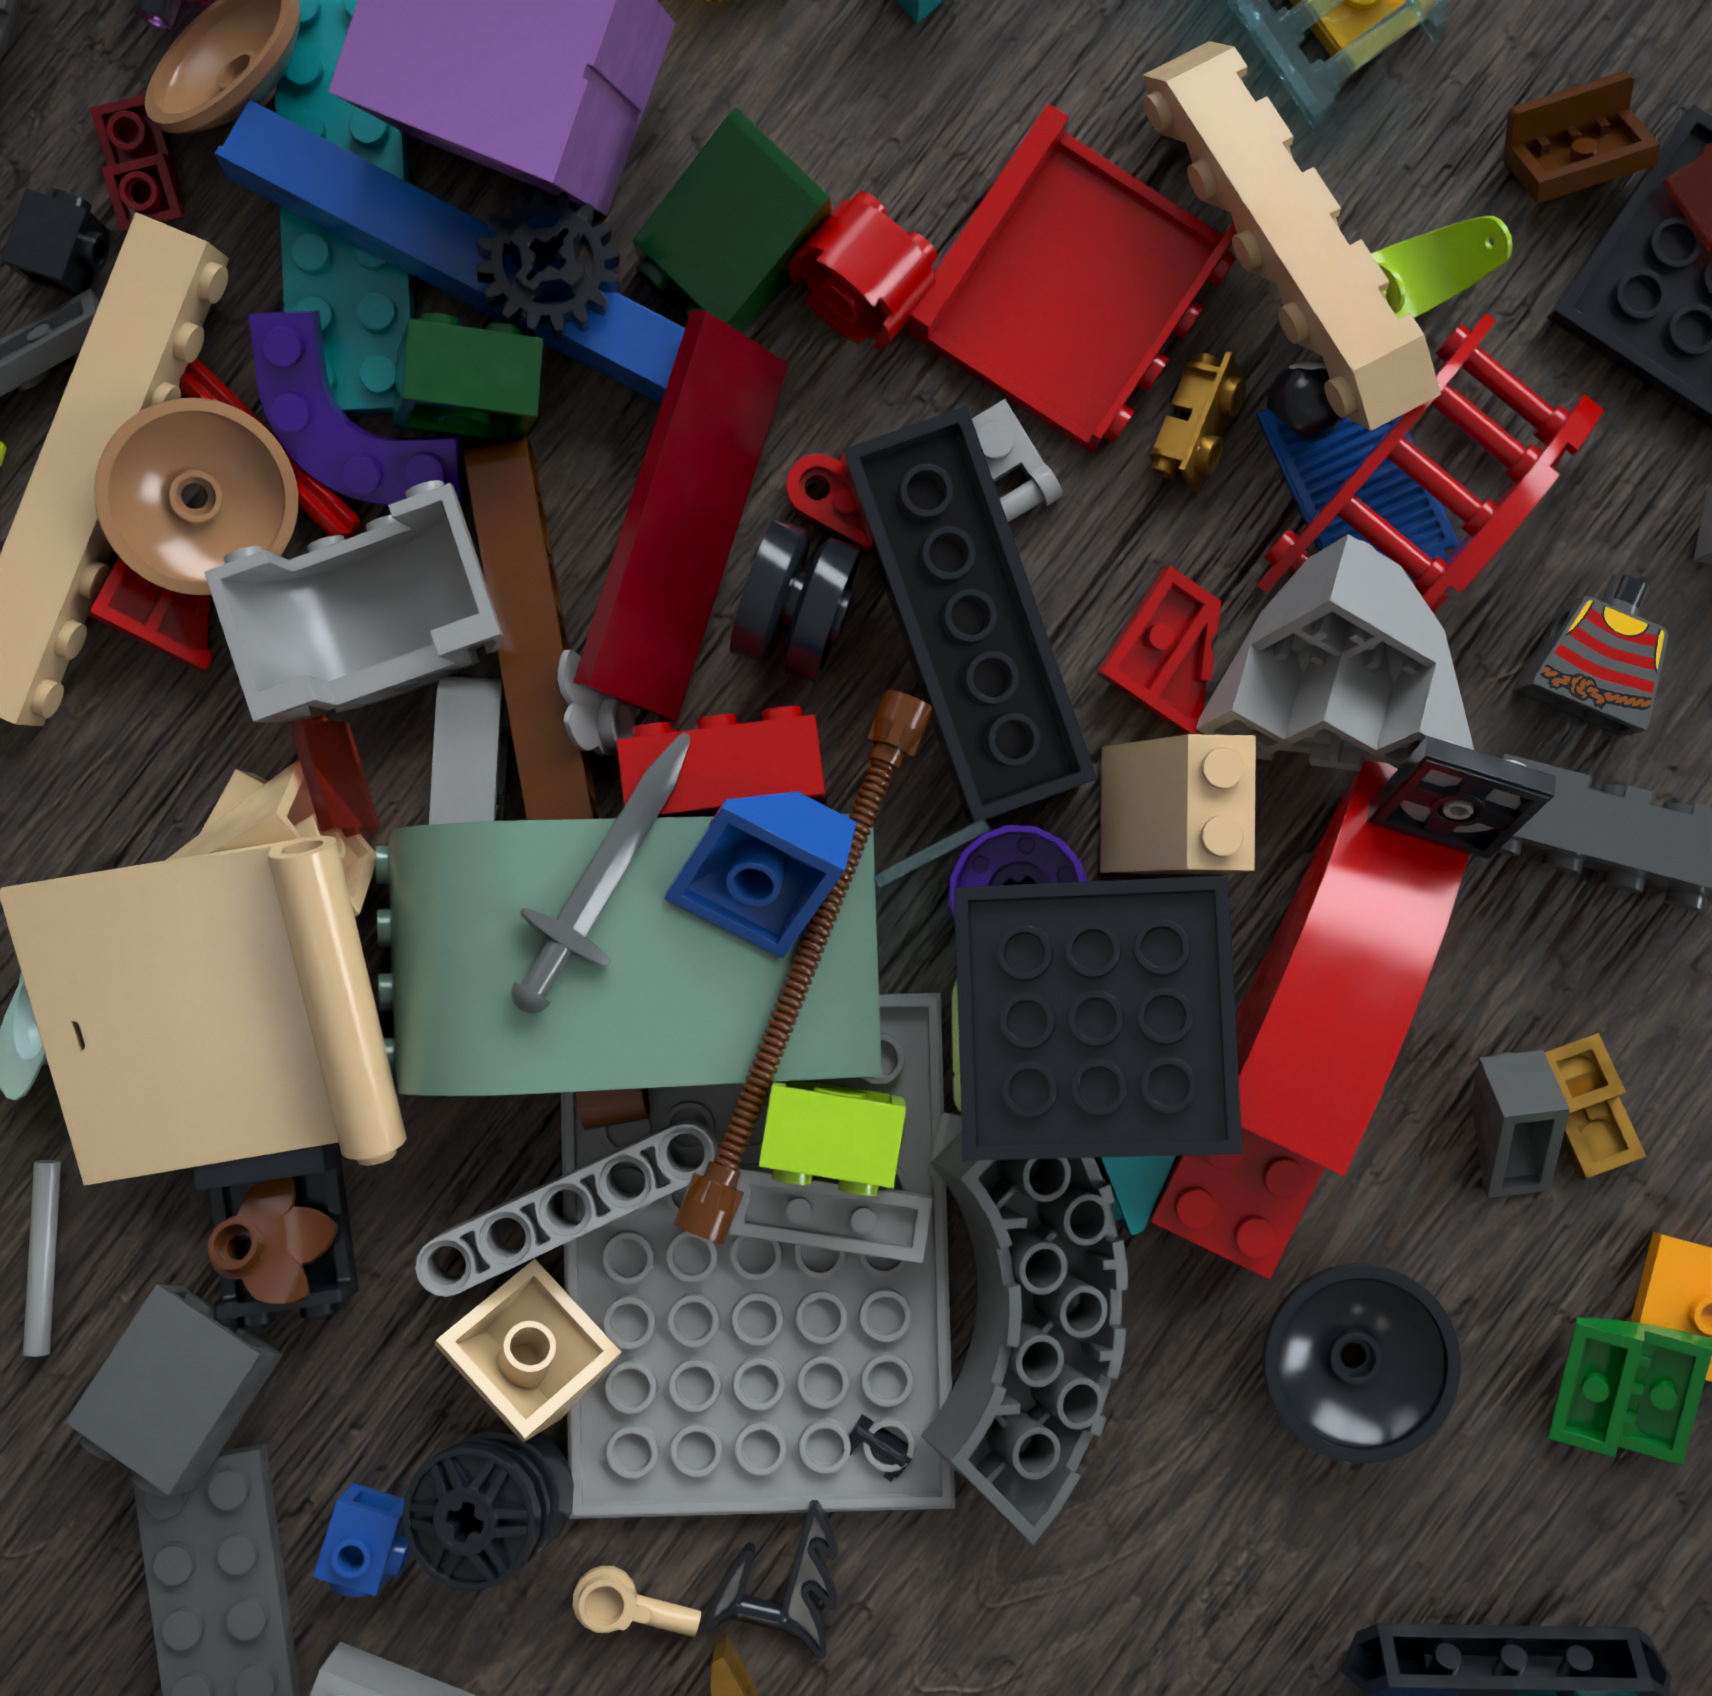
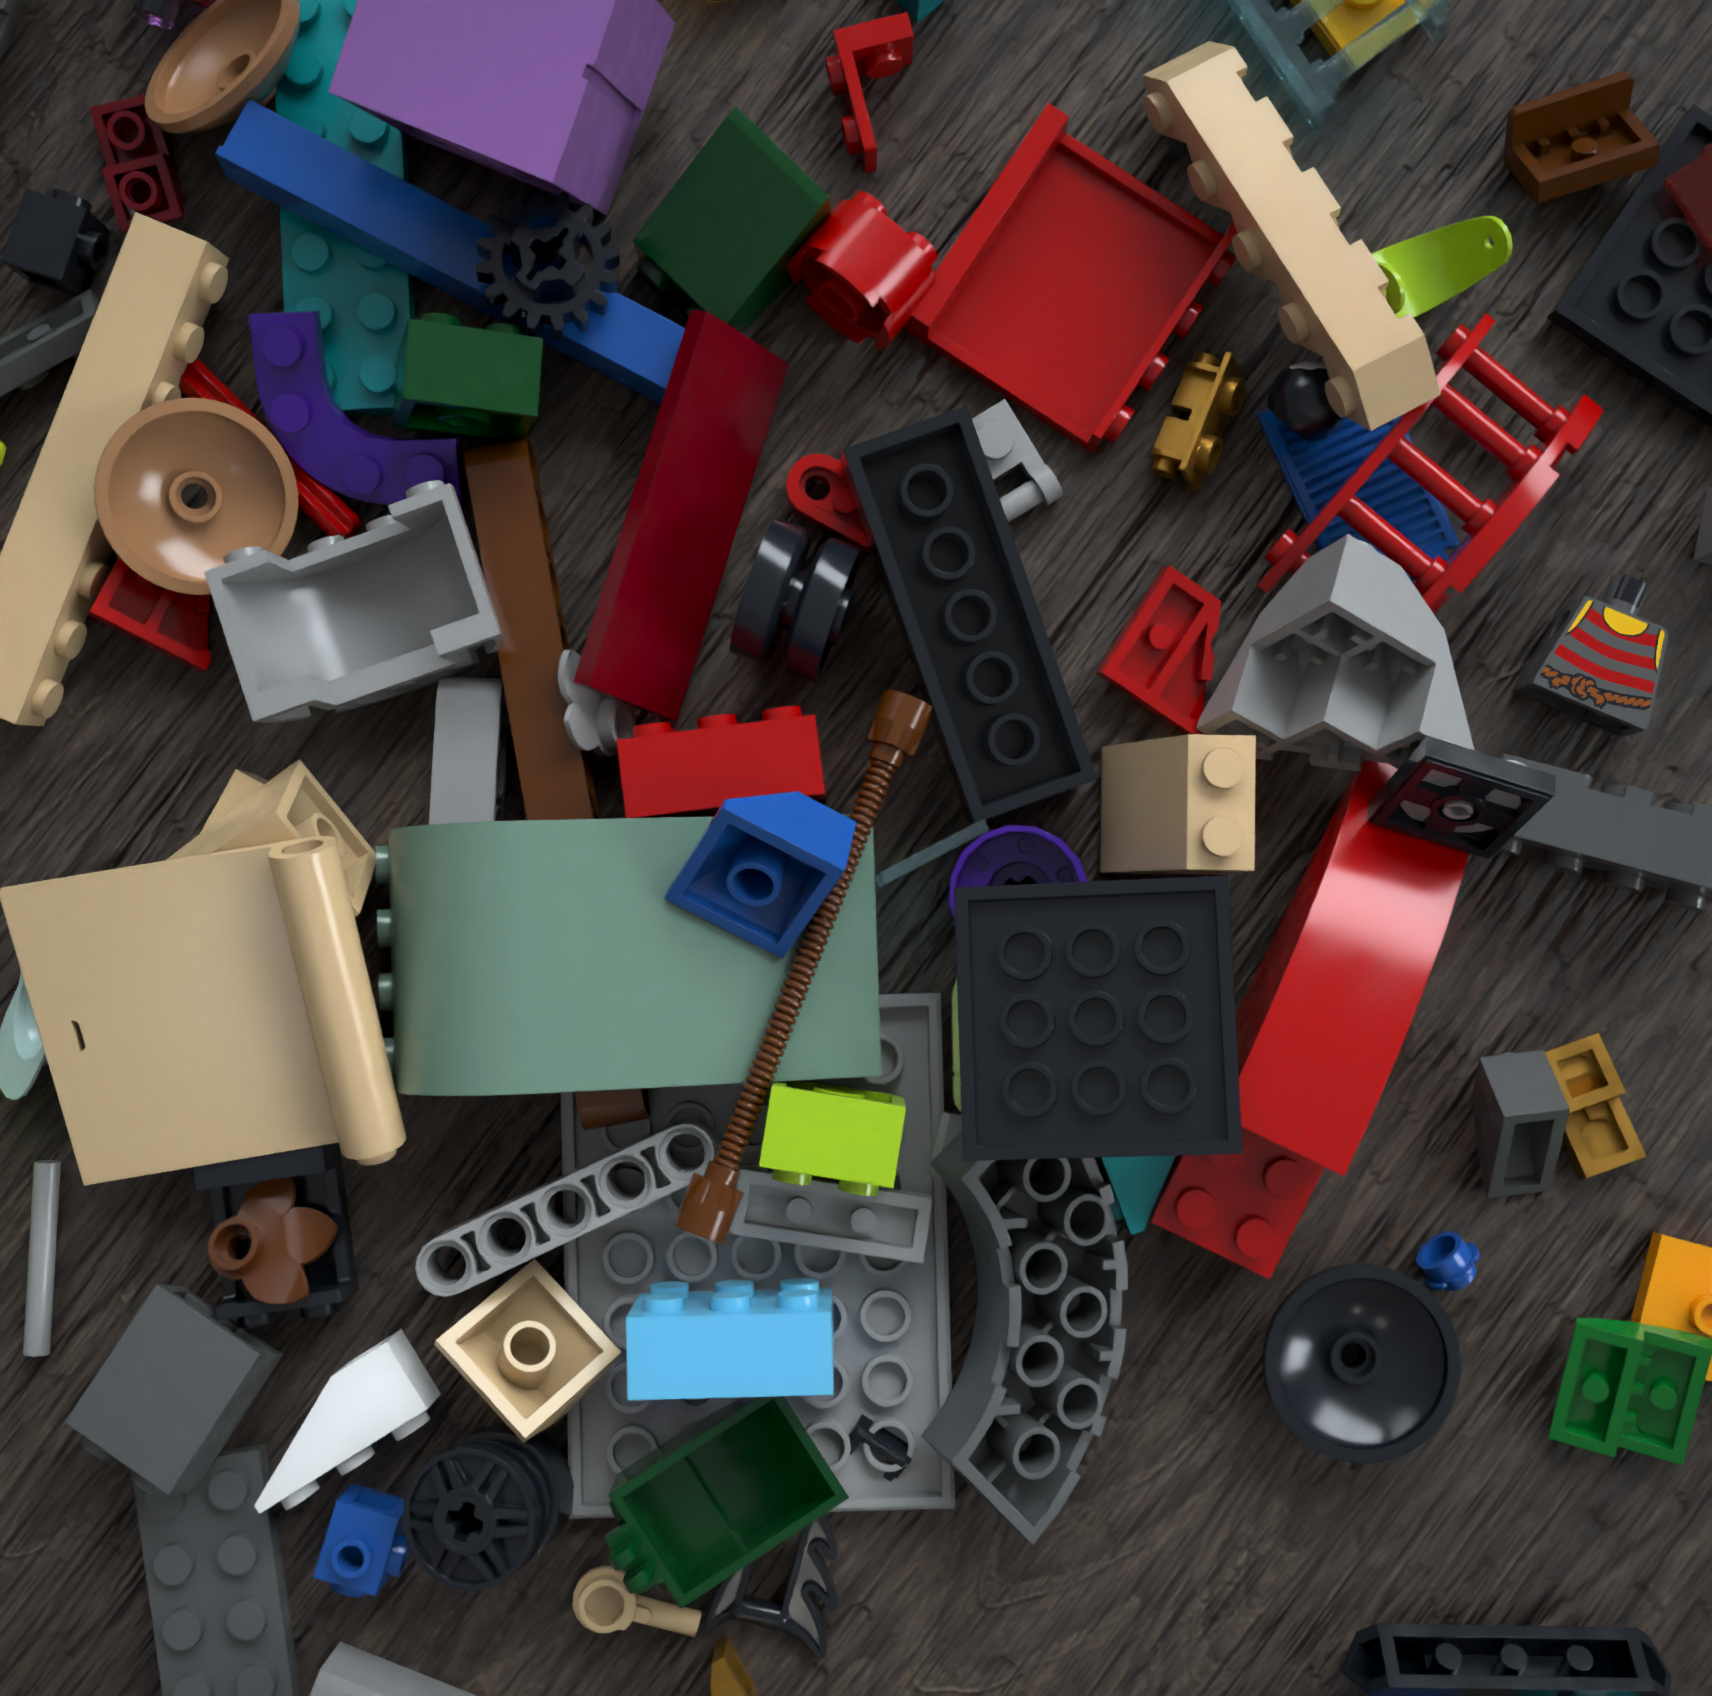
clear red piece [288,714,380,838] -> none
dark grey sword [511,733,690,1013] -> none
none -> white slope [254,1329,441,1514]
none -> dark green piece [604,1396,849,1609]
none -> medium azure brick [626,1278,835,1401]
none -> red bracket [825,12,914,174]
none -> blue plate [1416,1231,1480,1291]

